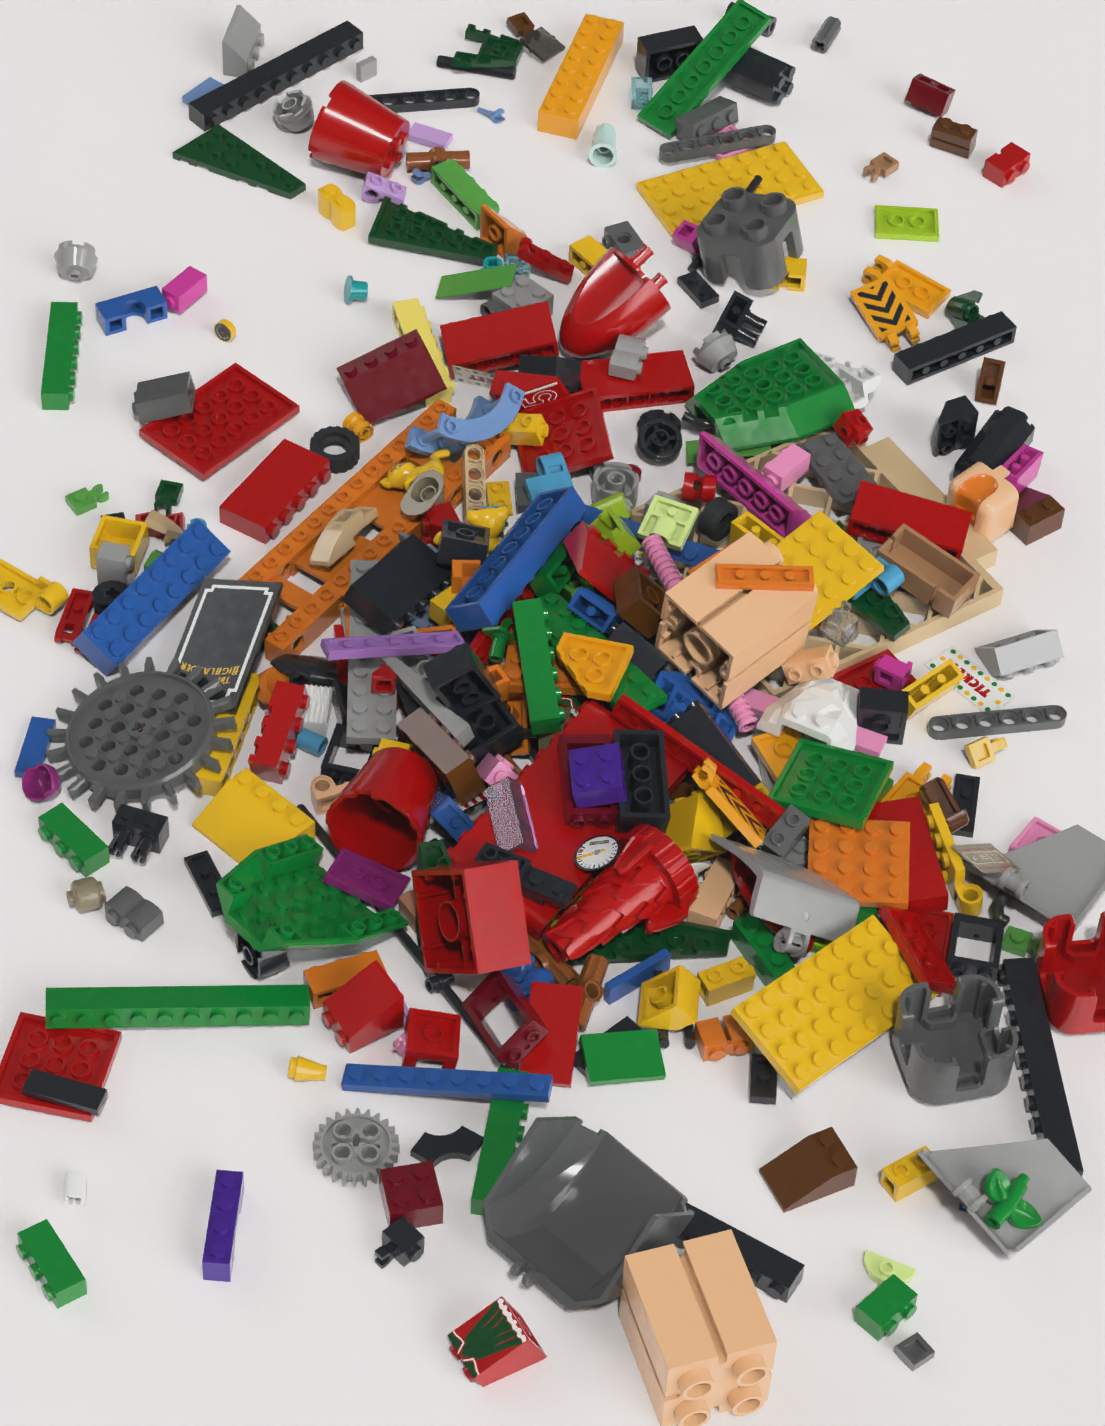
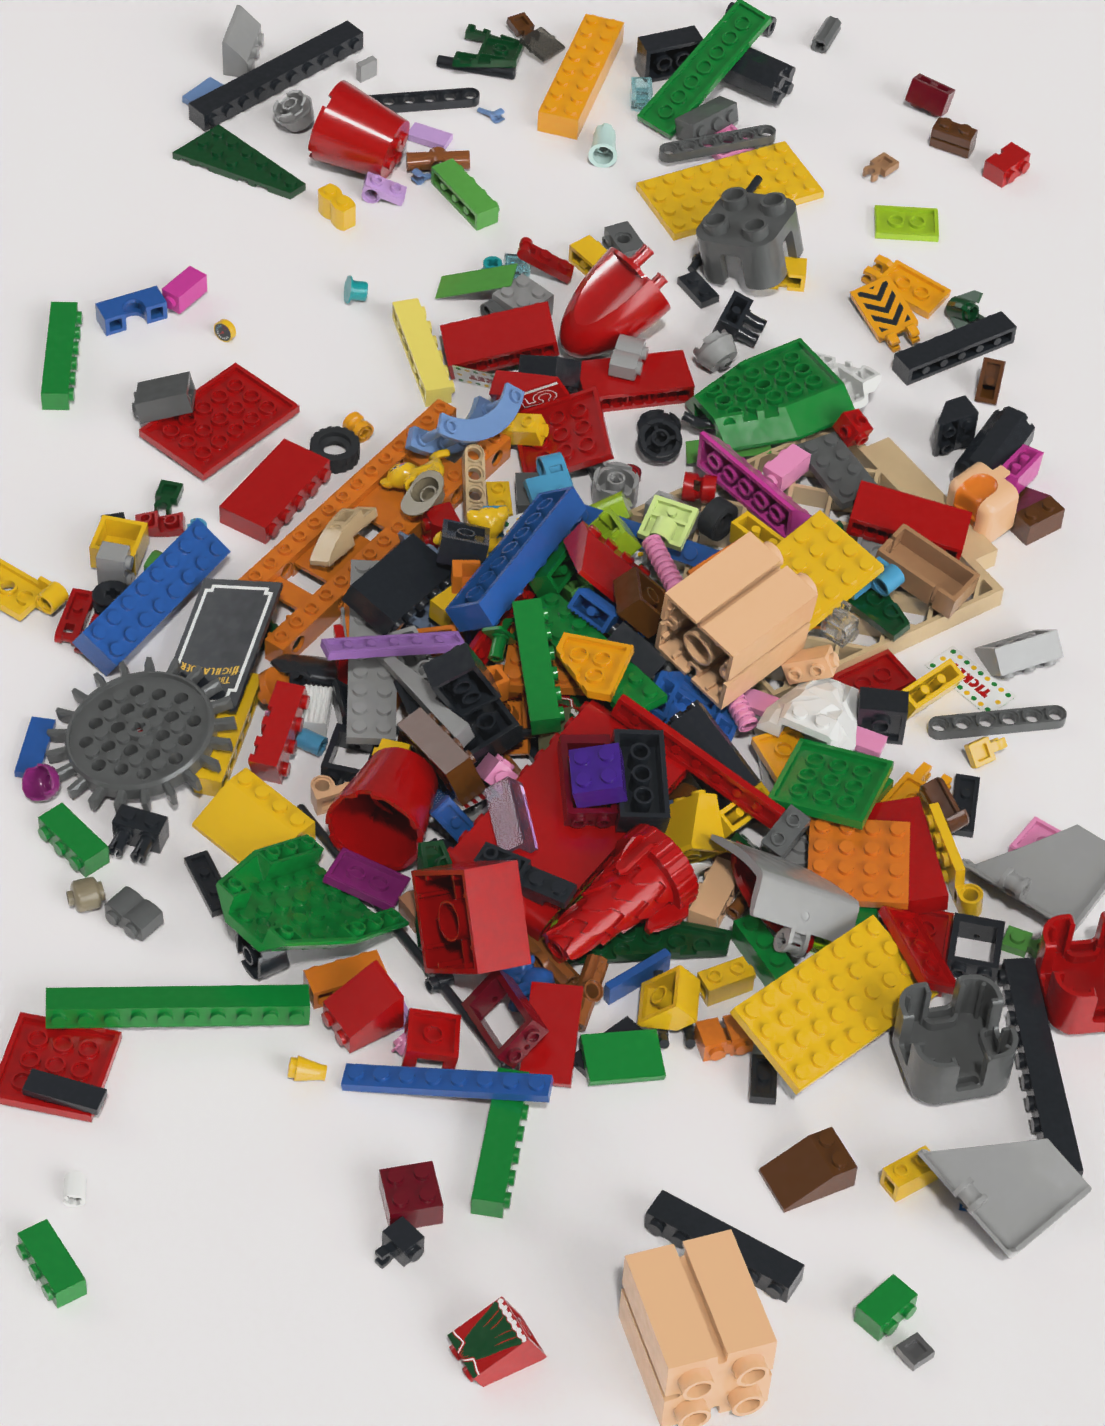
light grey cone [54,240,98,281] -> none
bright green plate [65,484,109,516] -> none
tan slope [145,509,184,543] -> none
dark purple arch [202,1169,244,1282] -> none
light grey gear [312,1108,400,1187] -> none
dark red slope [336,329,447,425] -> none
dark green wing [368,196,498,265] -> none
red slope [371,663,396,694] -> none
black tile [410,1126,484,1167] -> none
orange slope [480,204,527,261] -> none
dark grey windscreen [483,1116,695,1309] -> none
white sticker [574,835,620,871] -> none
dark pink brick [672,220,700,255] -> none
light orange tile [692,757,767,849] -> none
orange tile [714,563,815,591] -> none
yellowish green plate [863,1250,917,1285] -> none
dark pink brick [873,654,913,691] -> none
sticker [951,843,1022,873] -> none
green plant [984,1168,1043,1229] -> none
pearl dark grey arm [990,890,1011,927] -> none

